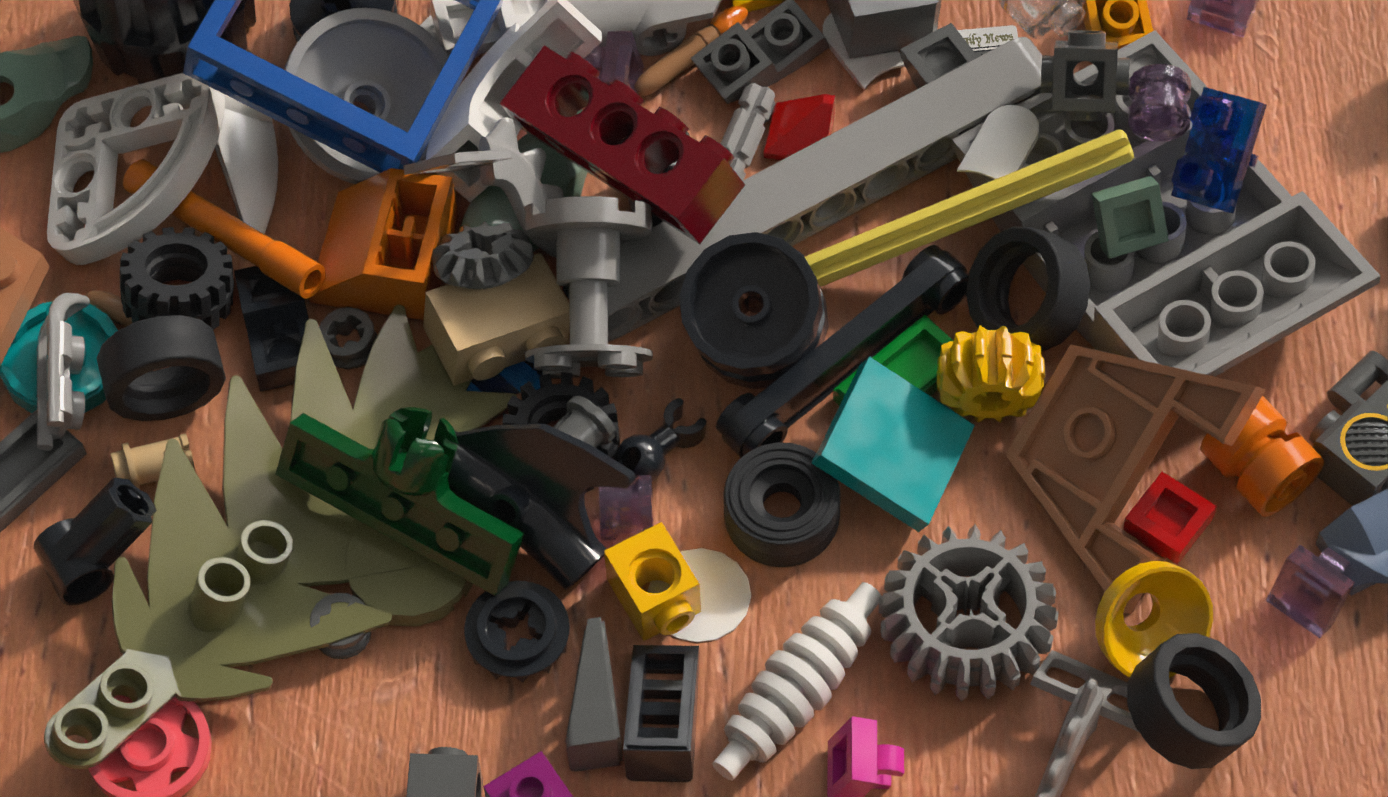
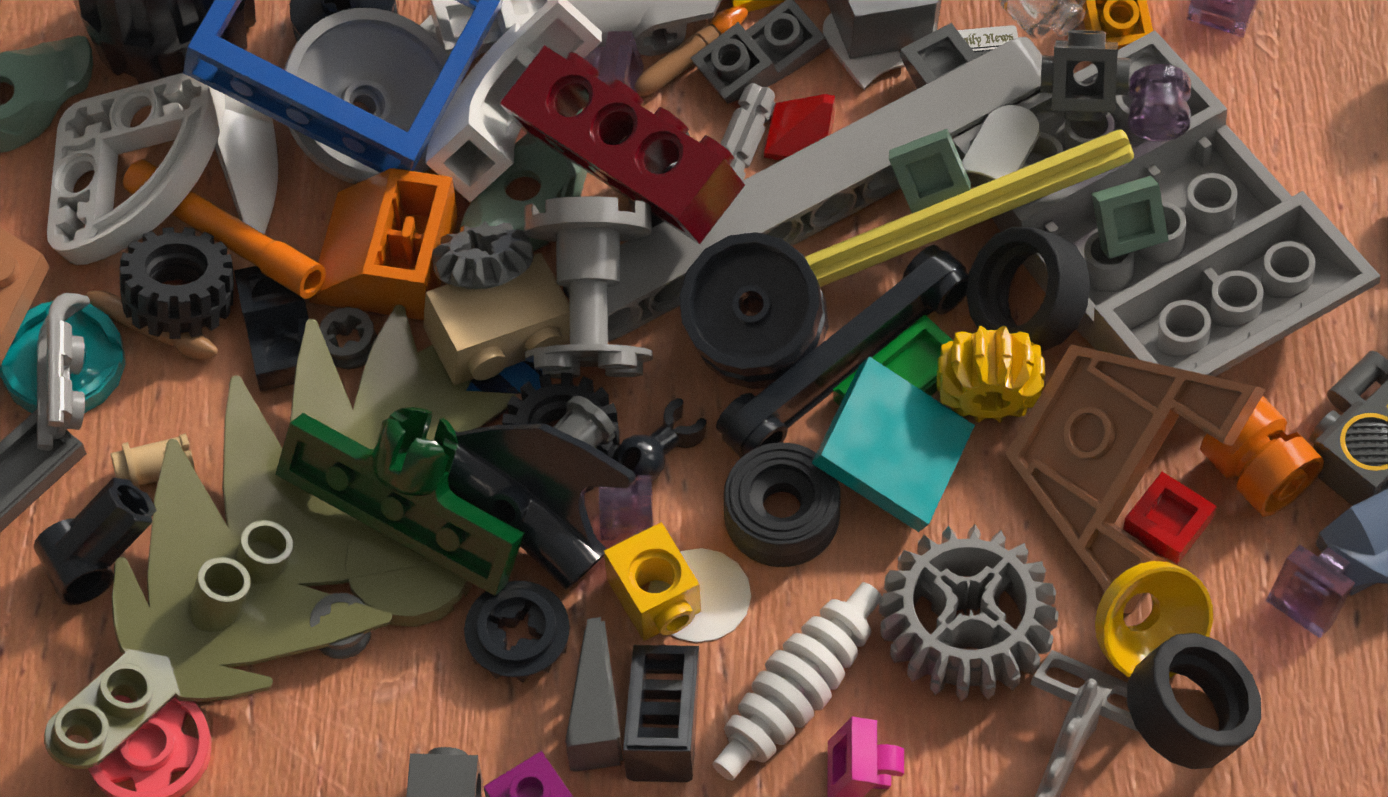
black tyre [97,315,226,421] -> none
light grey piece [404,117,626,258] -> none
clear blue hips [1171,87,1267,214] -> none
none -> sand green tile [889,128,971,213]

